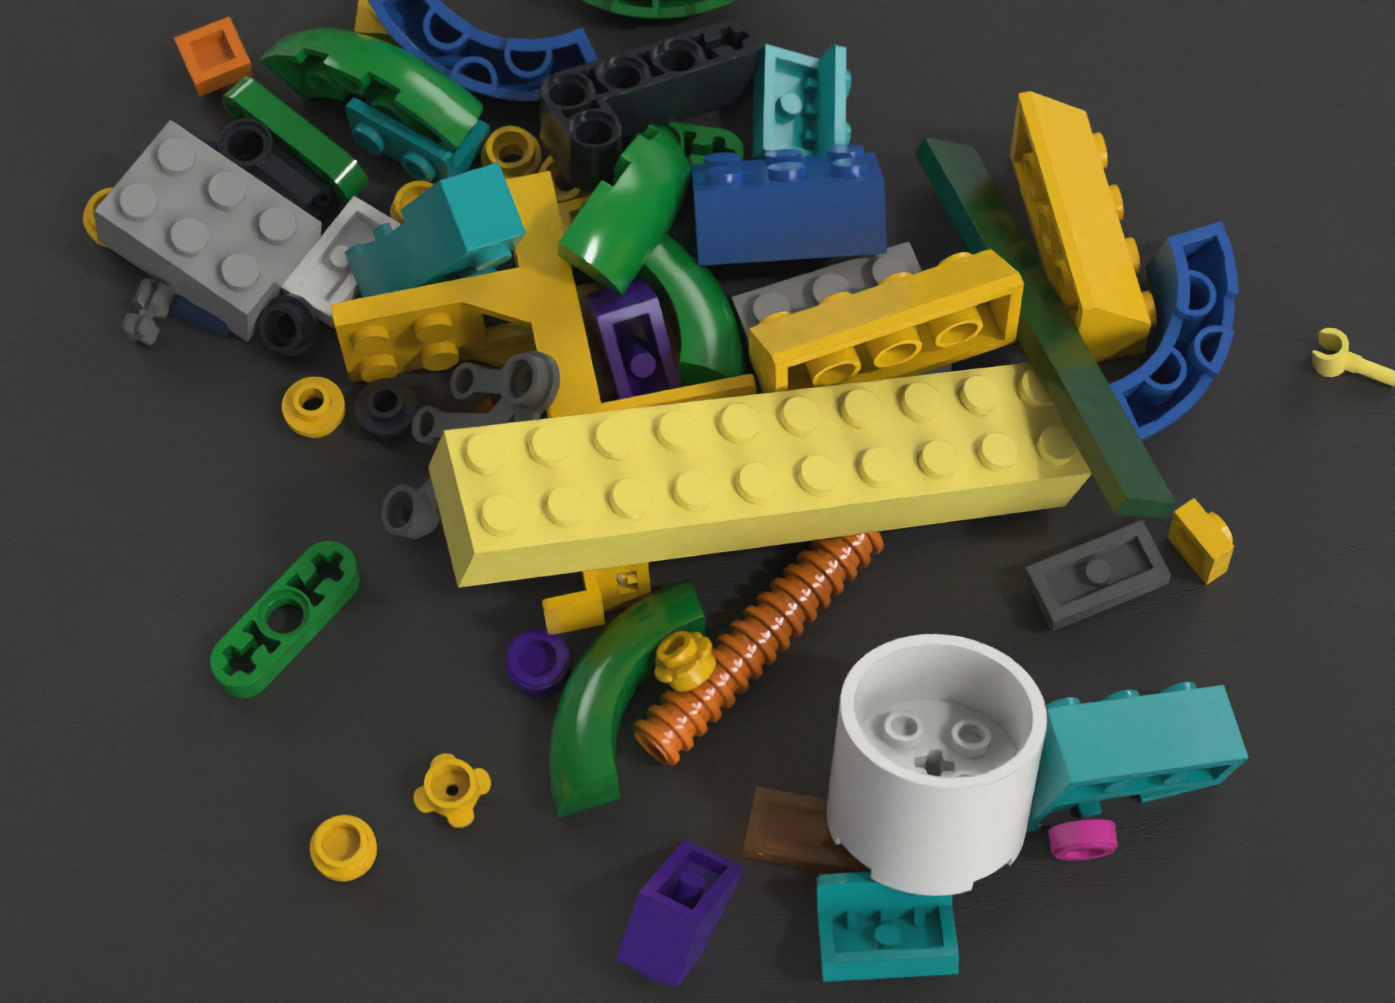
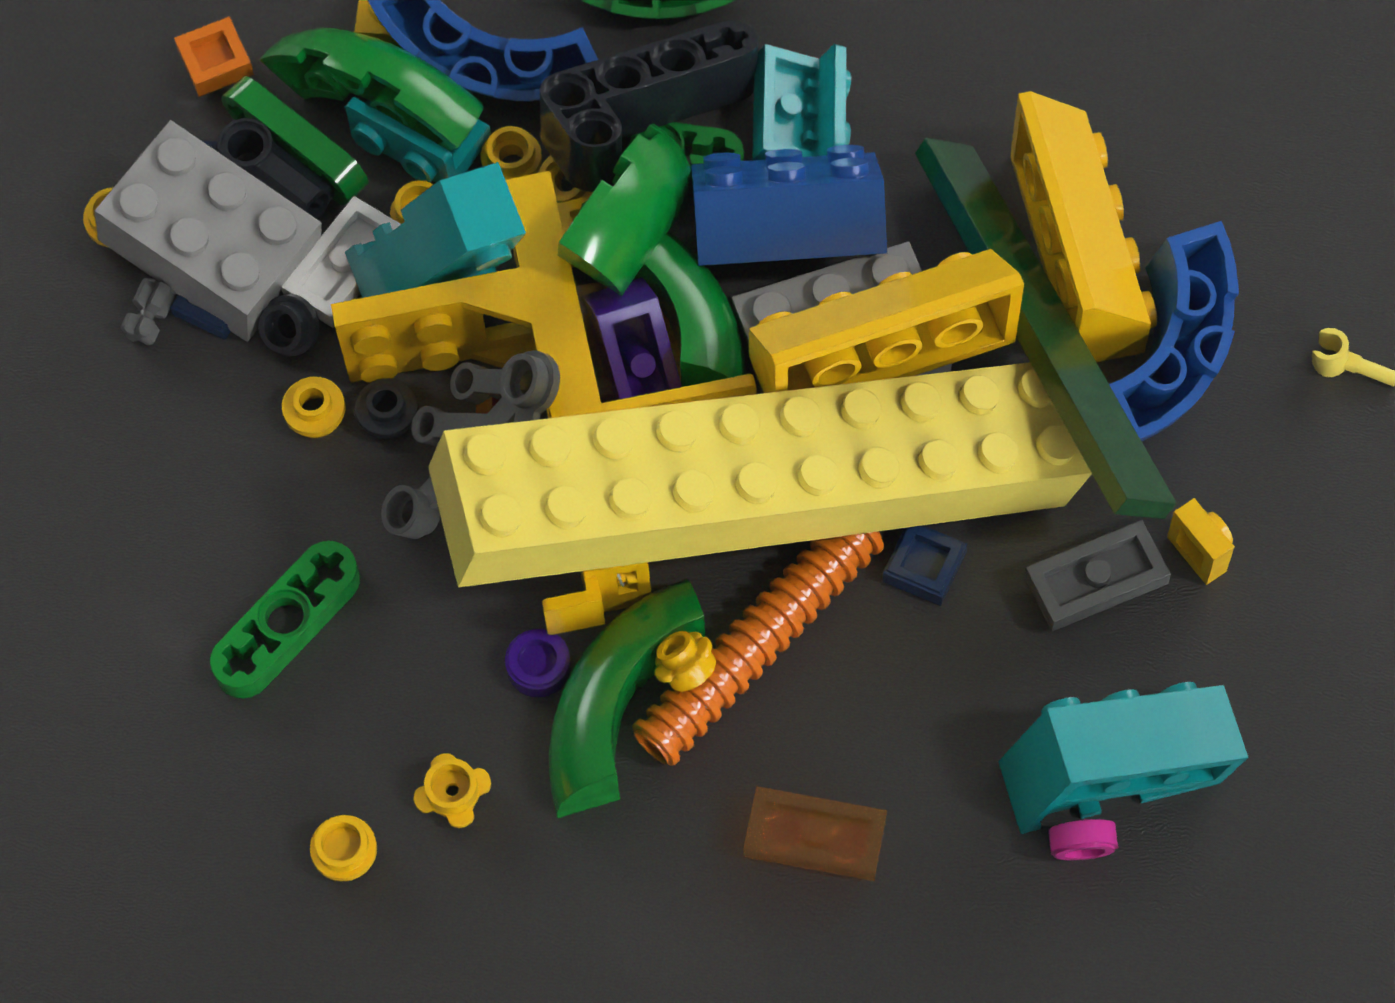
dark purple slope [616,839,745,988] -> none
teal bracket [816,872,959,982] -> none
white brick [826,634,1047,896] -> none
none -> dark blue tile [882,525,968,606]

